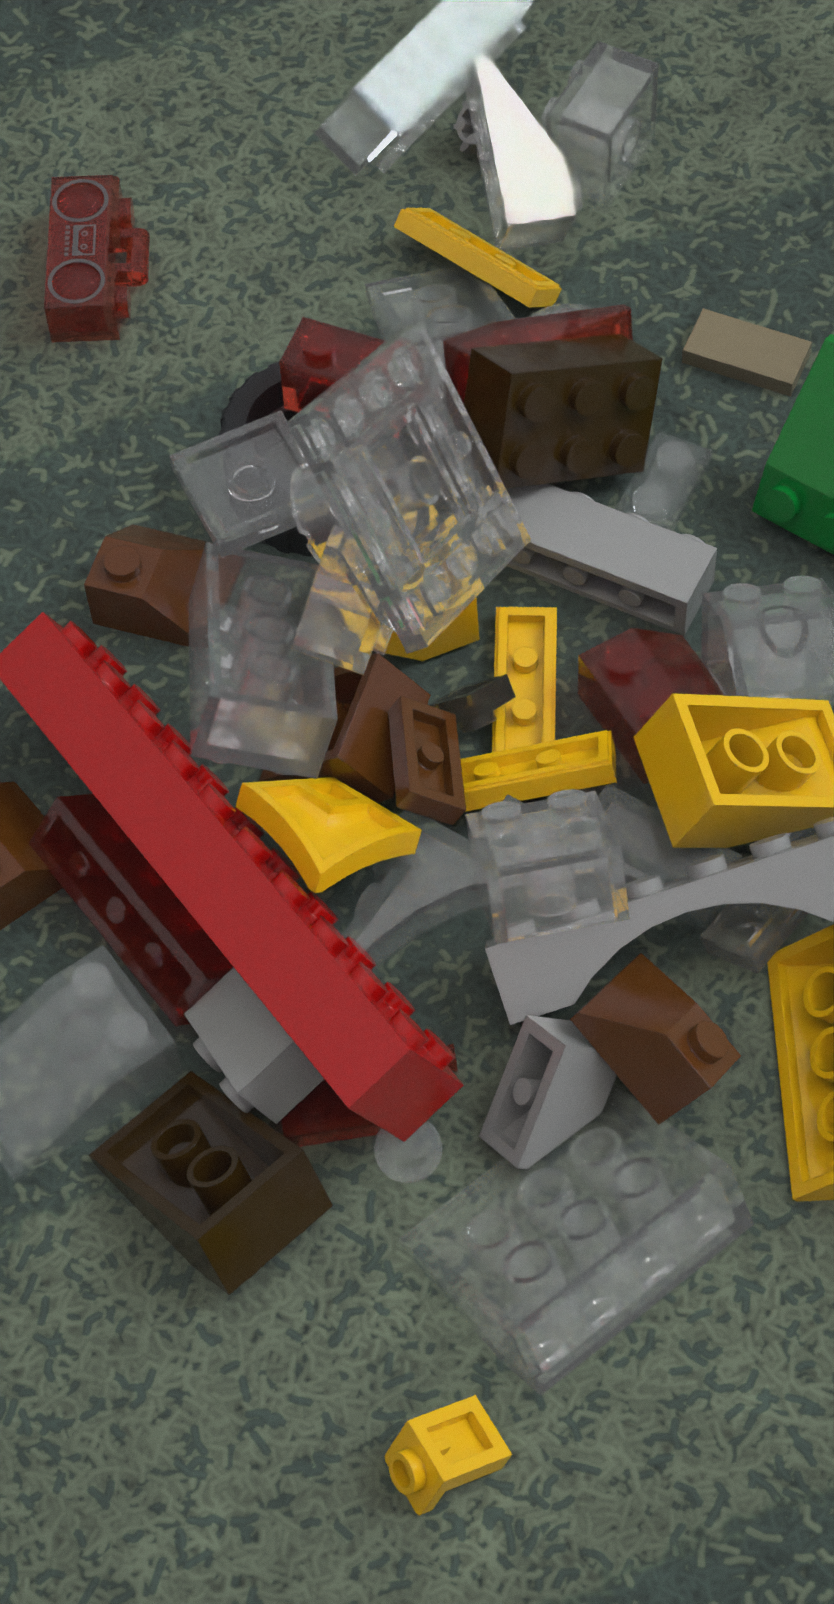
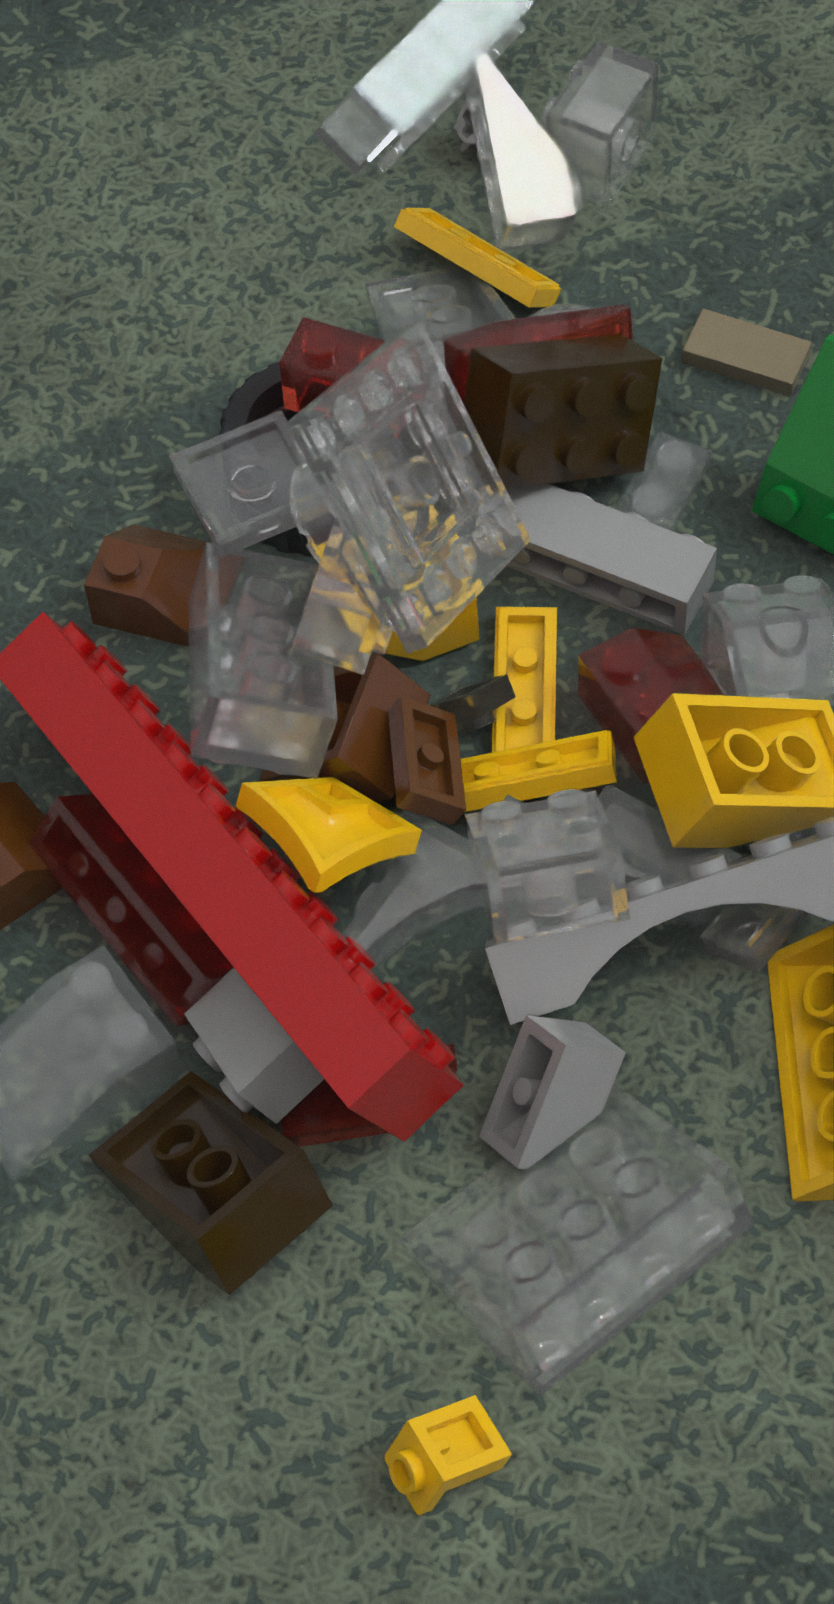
clear red piece [44,175,150,342] -> none
clear plate [374,1120,442,1183] -> none
reddish brown slope [570,953,741,1125] -> none

